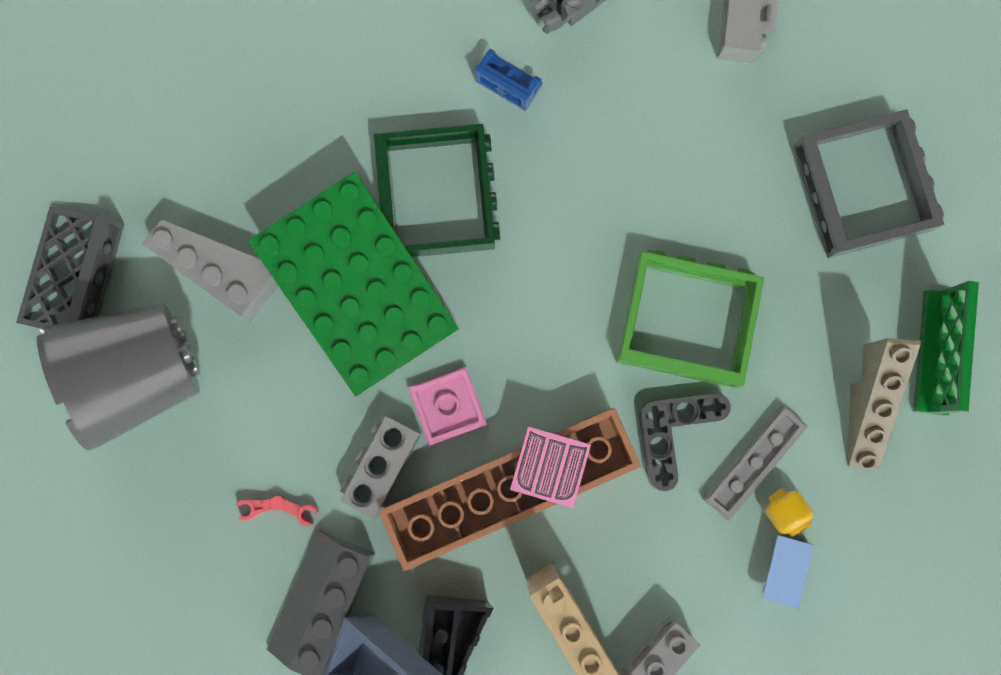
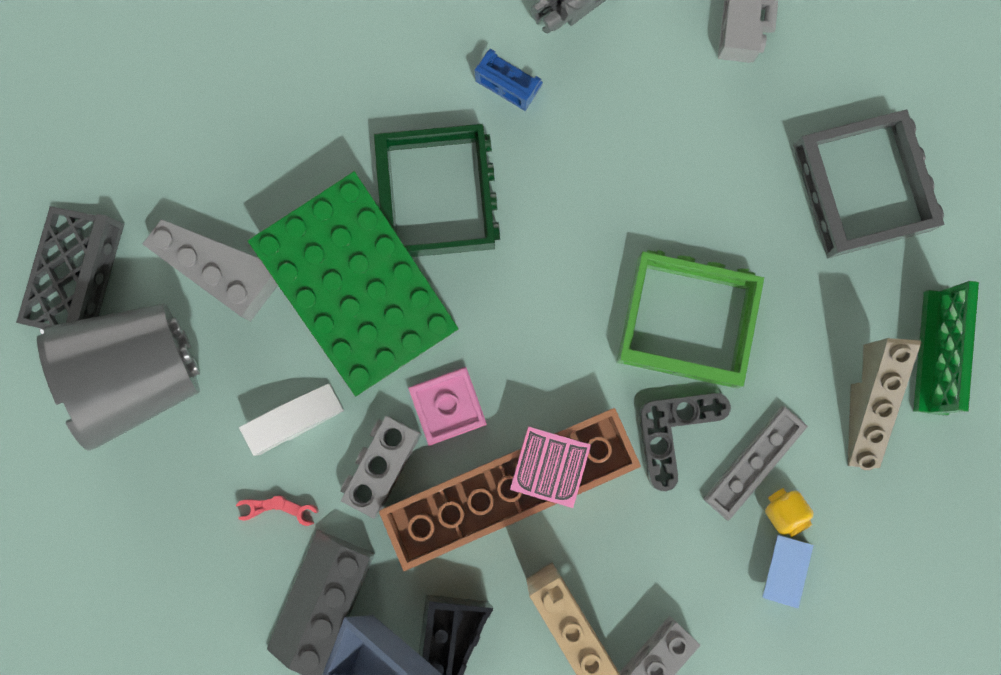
none -> white slope [239,384,344,456]

